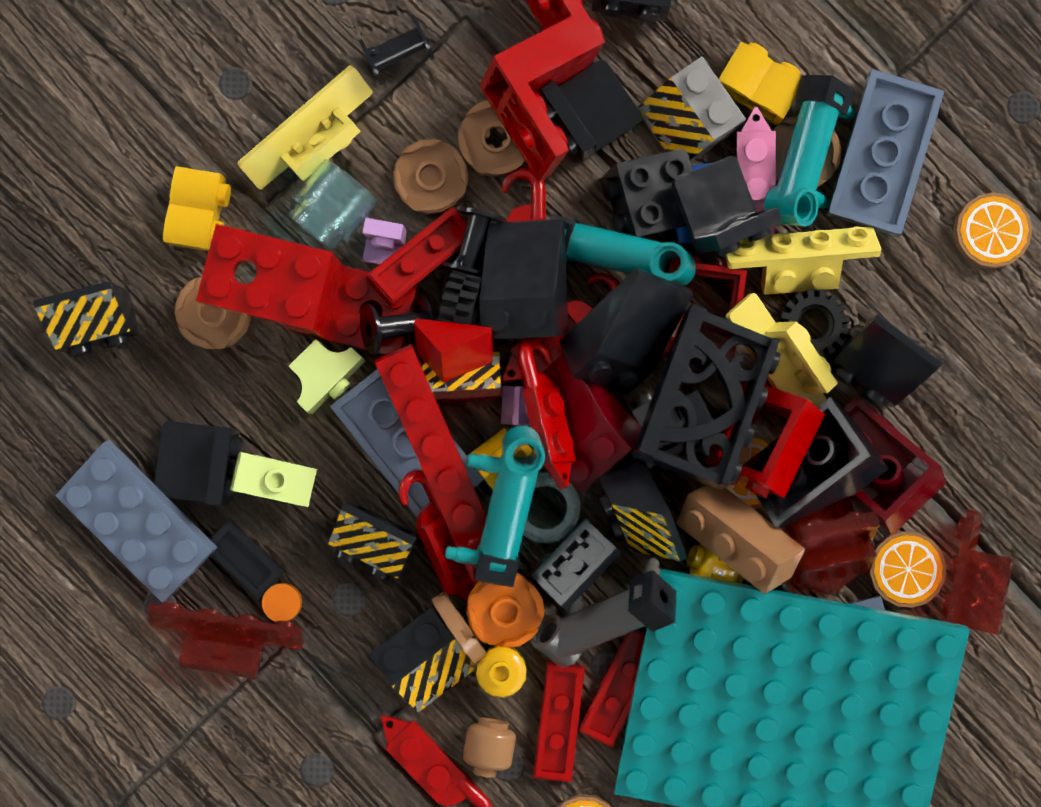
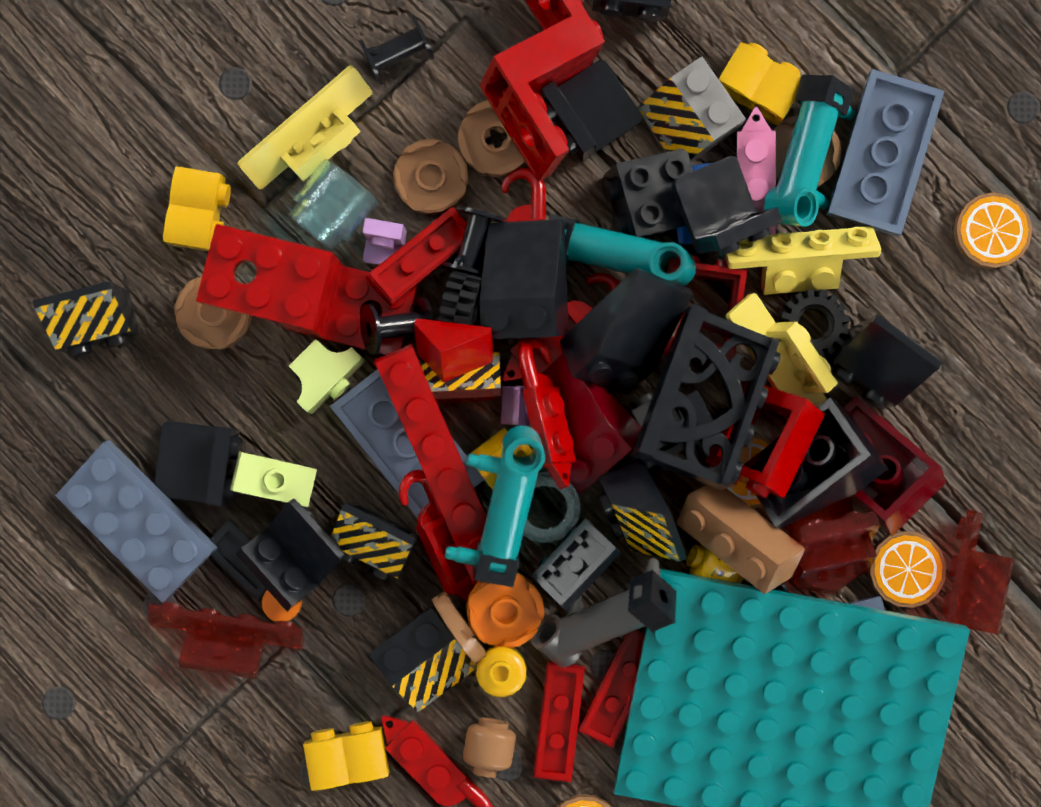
none -> black bracket [236,498,345,612]
none -> yellow brick [303,721,390,791]

